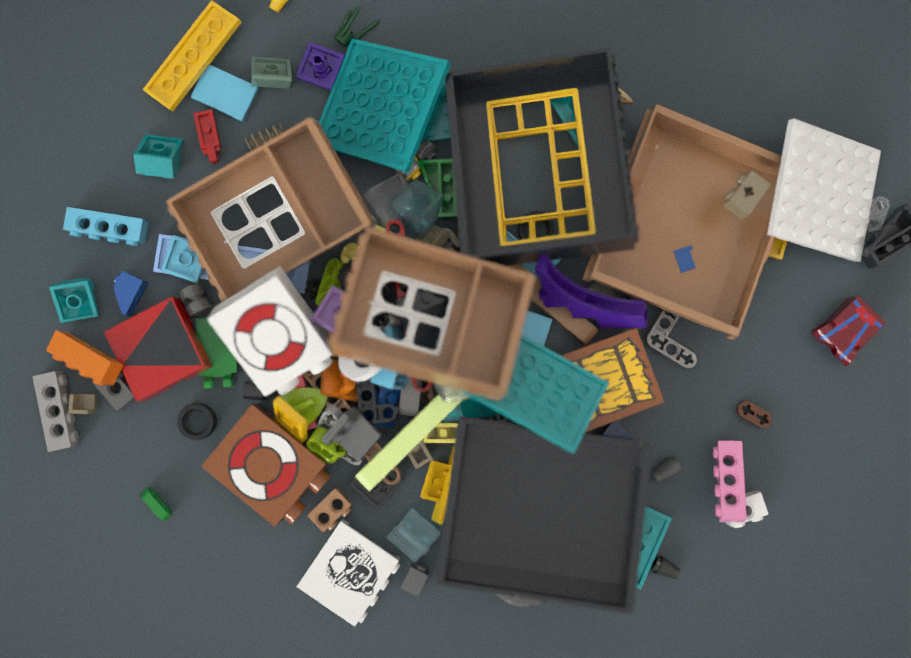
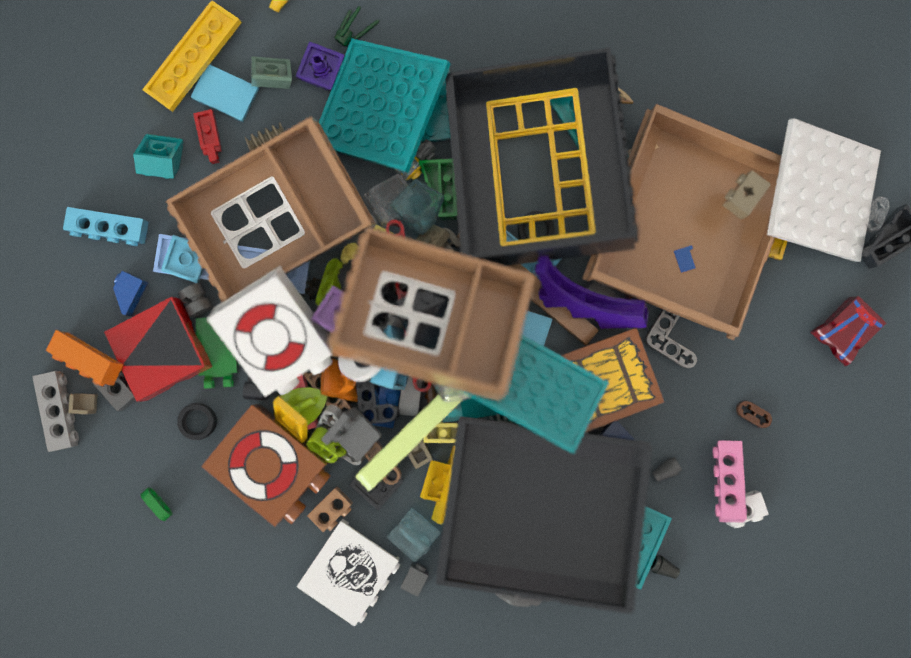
teal slope [49,277,99,323] -> none

